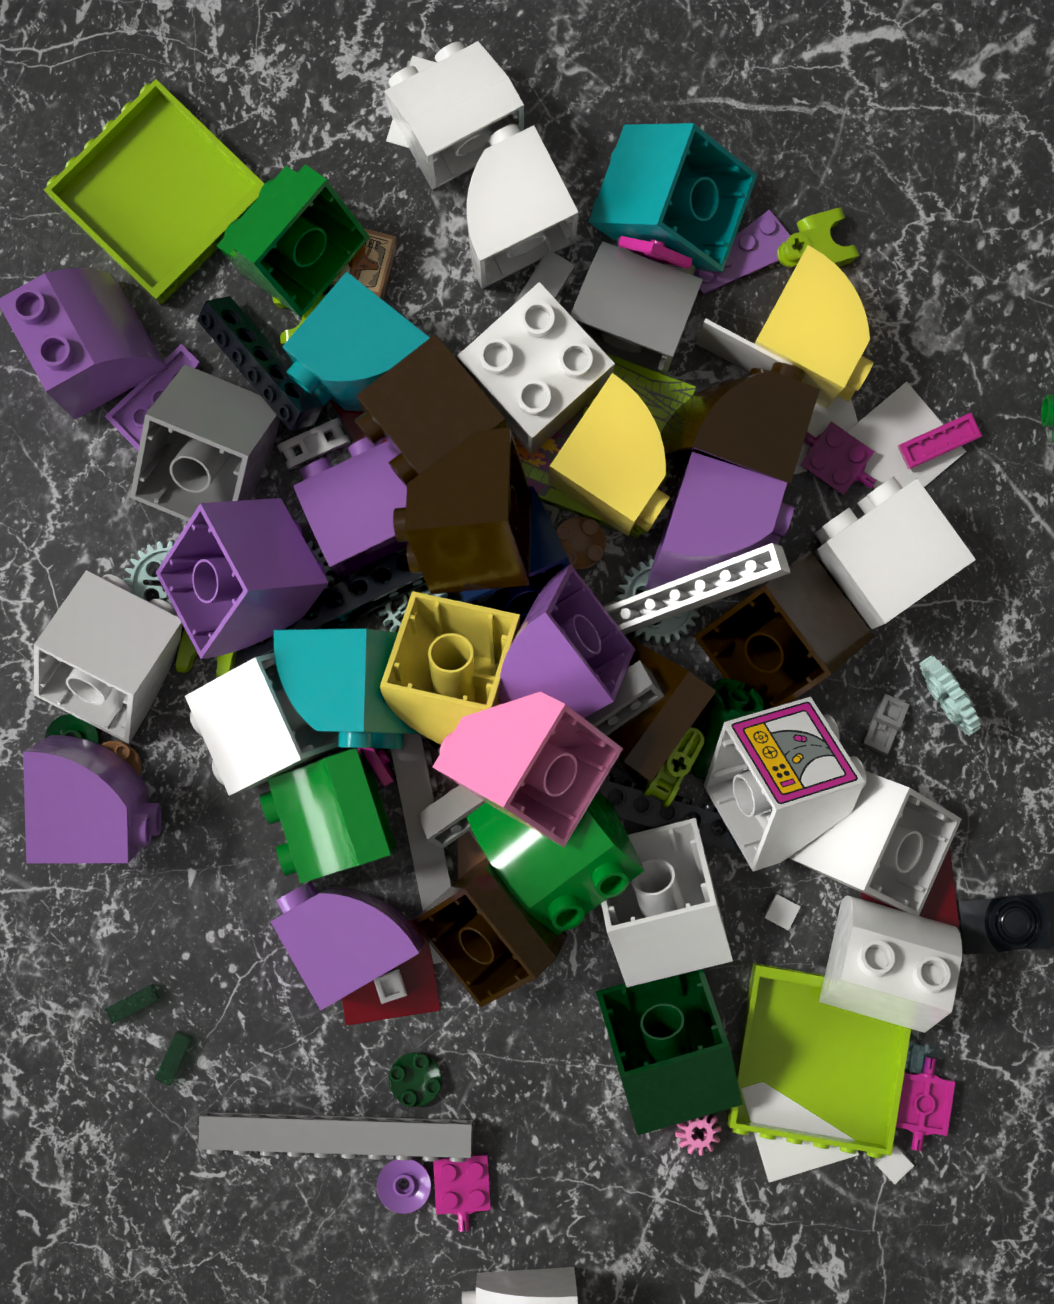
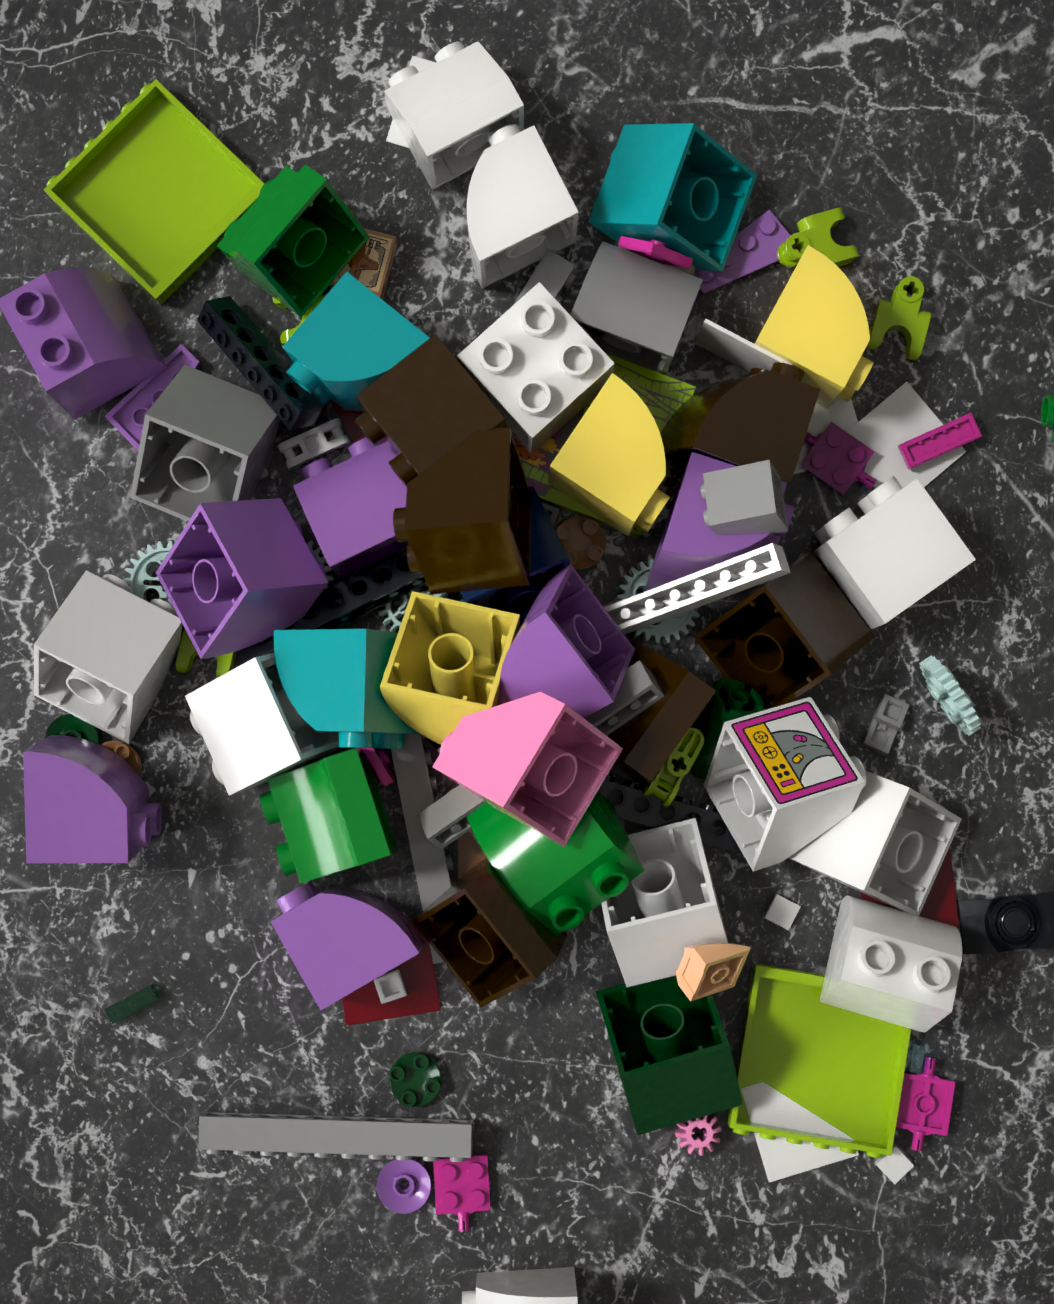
clear green piece [154,1030,194,1086] -> none
none -> light nougat slope [675,943,751,1001]
none -> light grey slope [700,460,788,535]
none -> lime piece [867,276,931,361]

